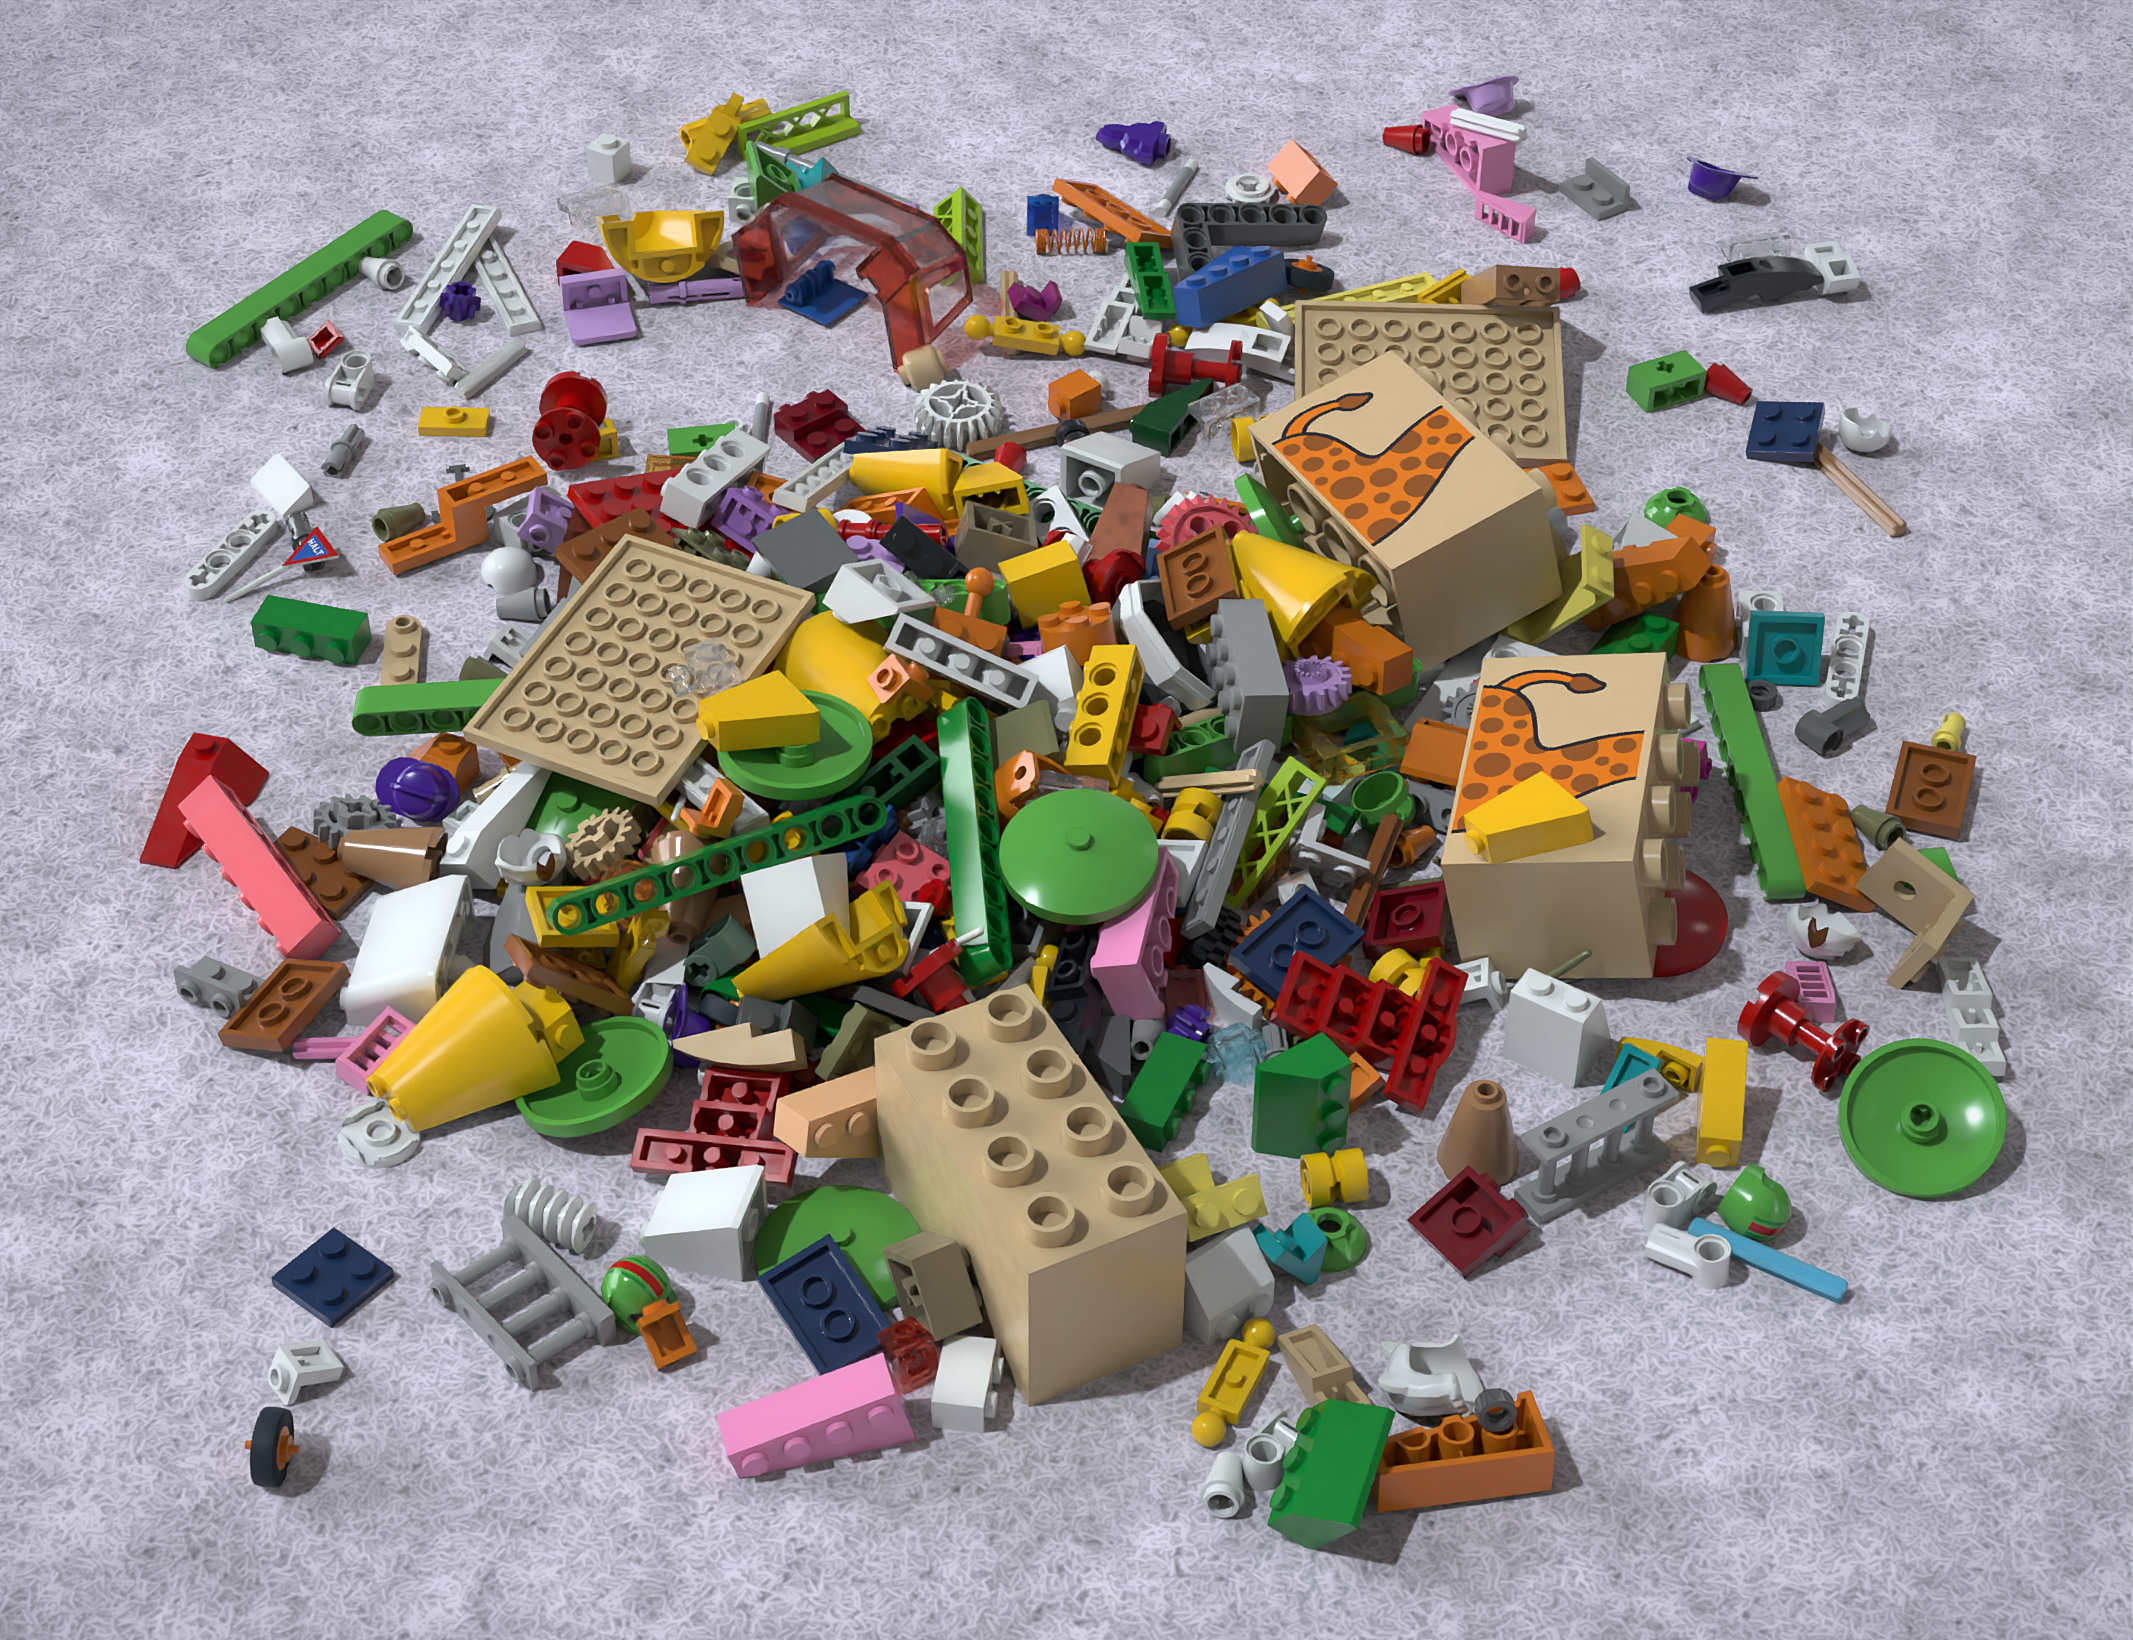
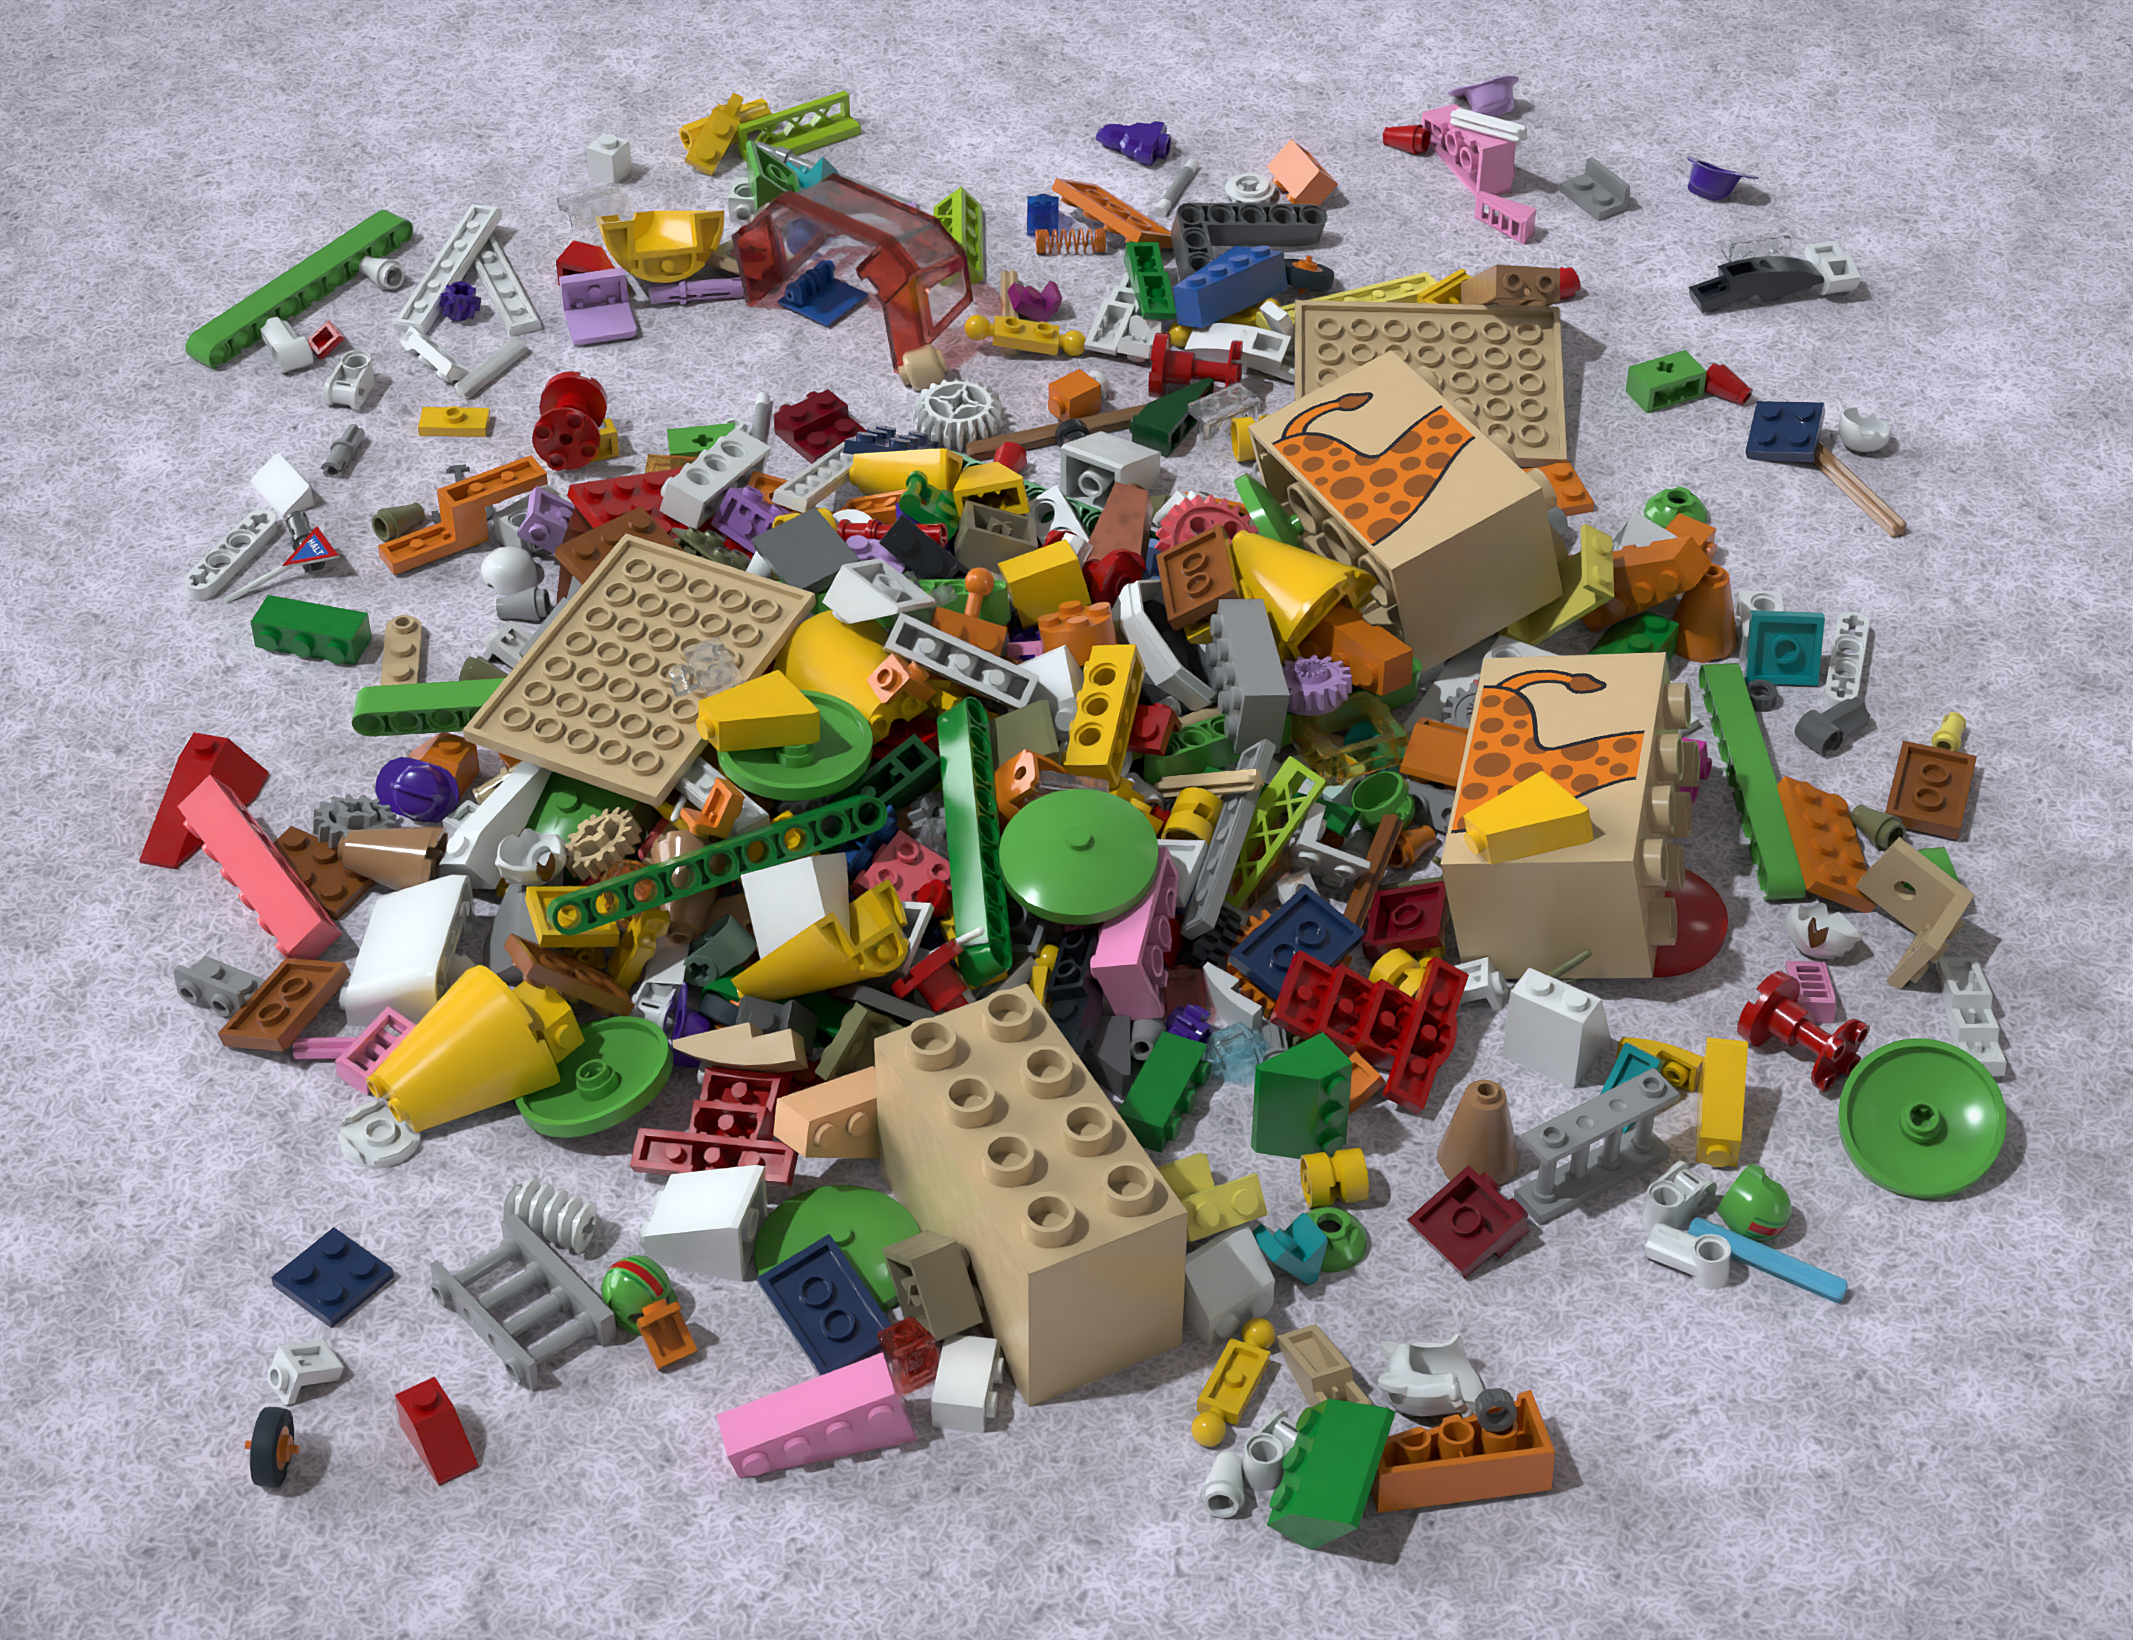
none -> red slope [395,1376,479,1486]
none -> green plate [898,471,959,541]

